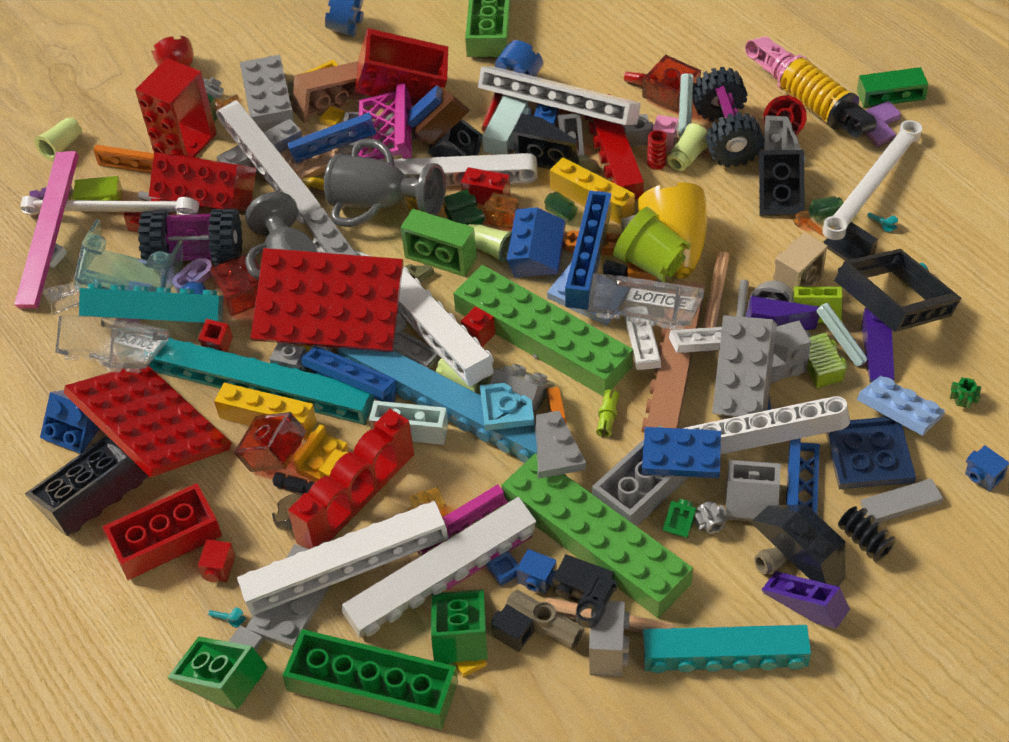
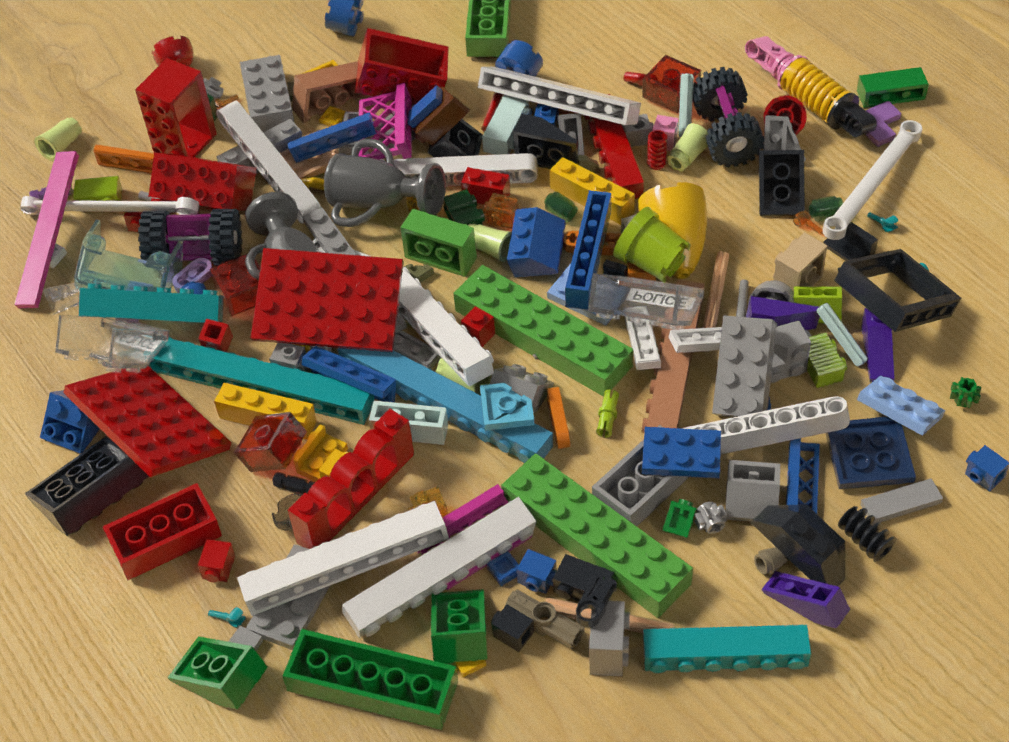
light grey wing [535,411,586,479] -> none

